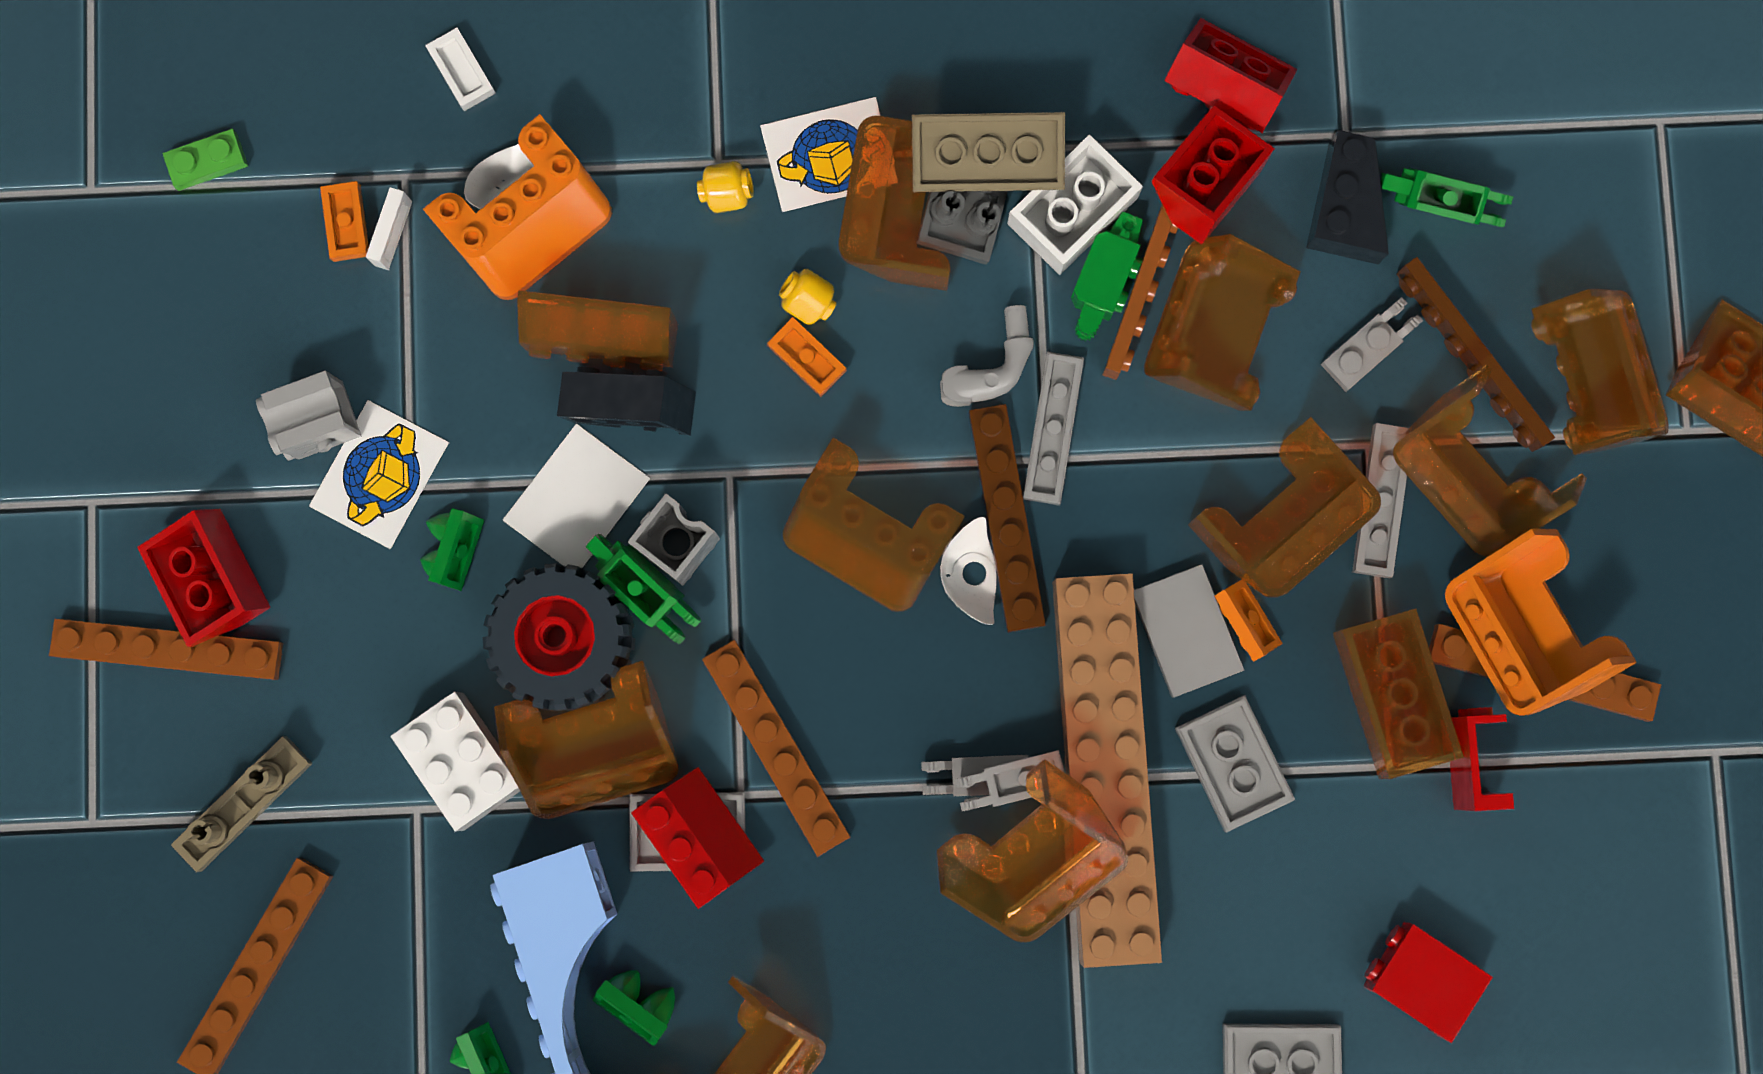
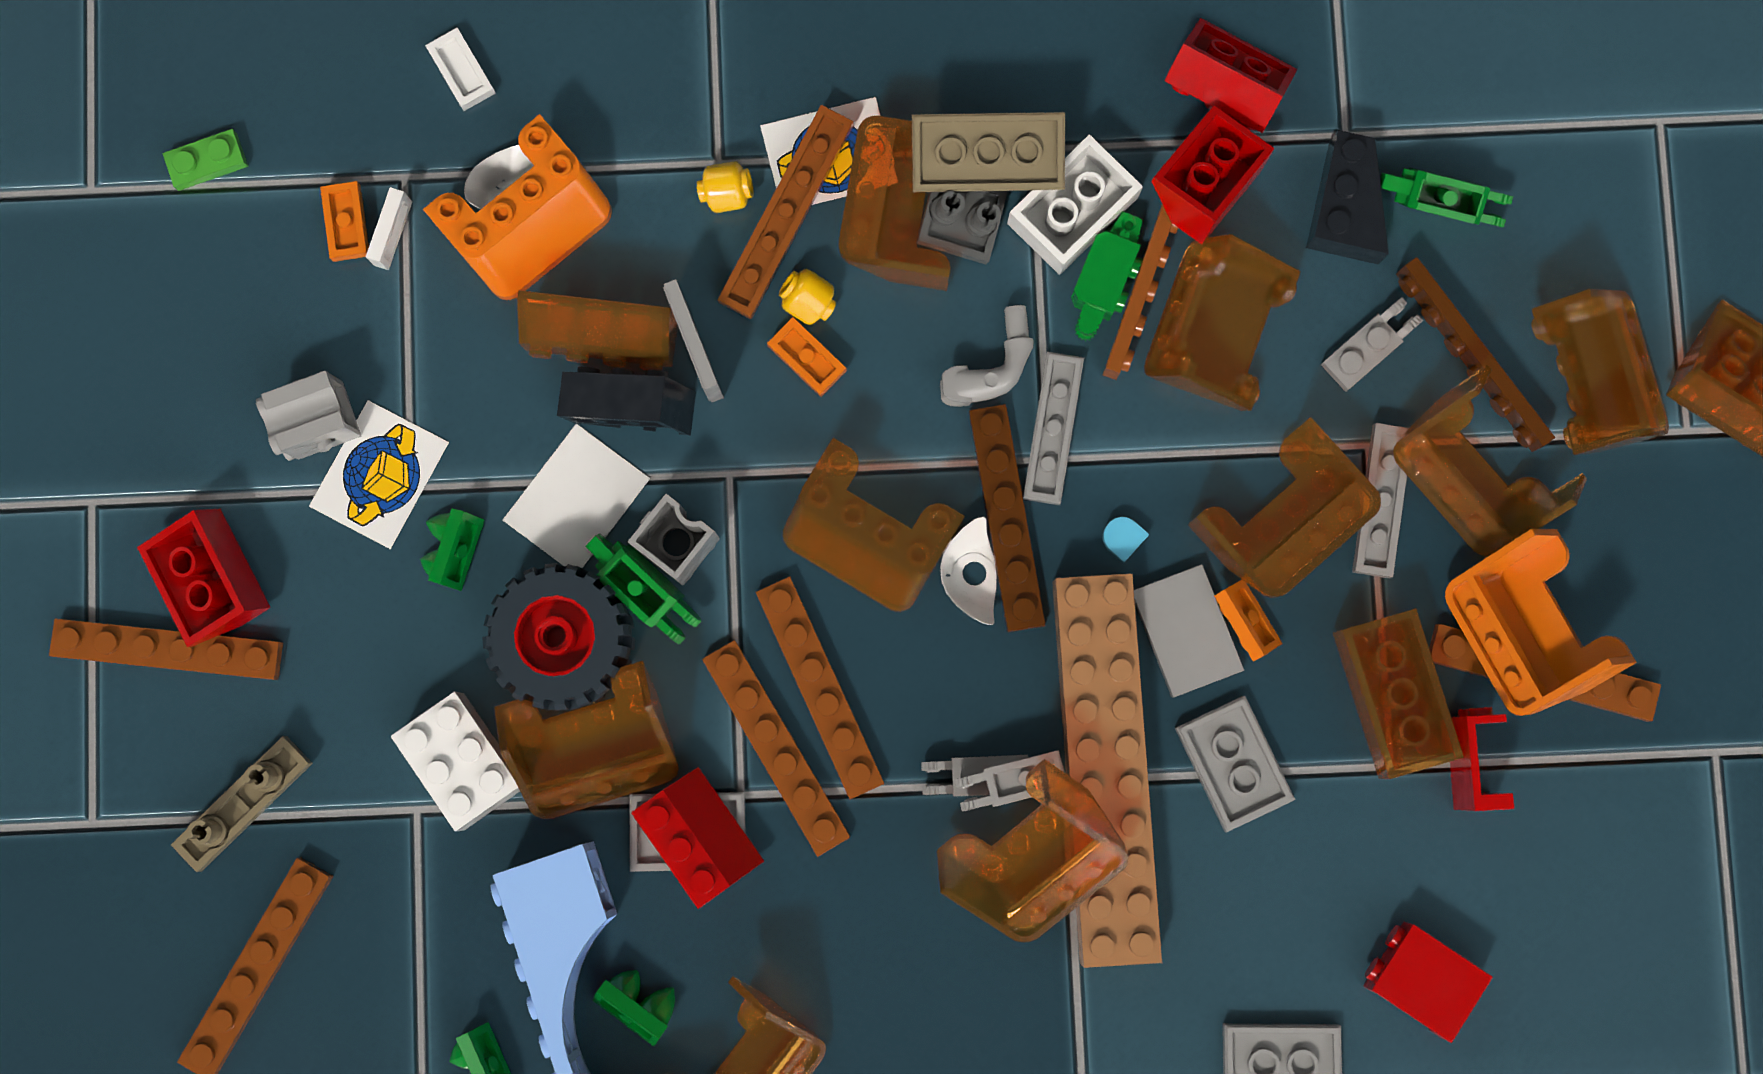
none -> light grey tile [663,279,724,402]
none -> dark orange plate [718,105,854,319]
none -> dark orange plate [756,576,885,800]
none -> medium azure tile [1103,517,1149,563]

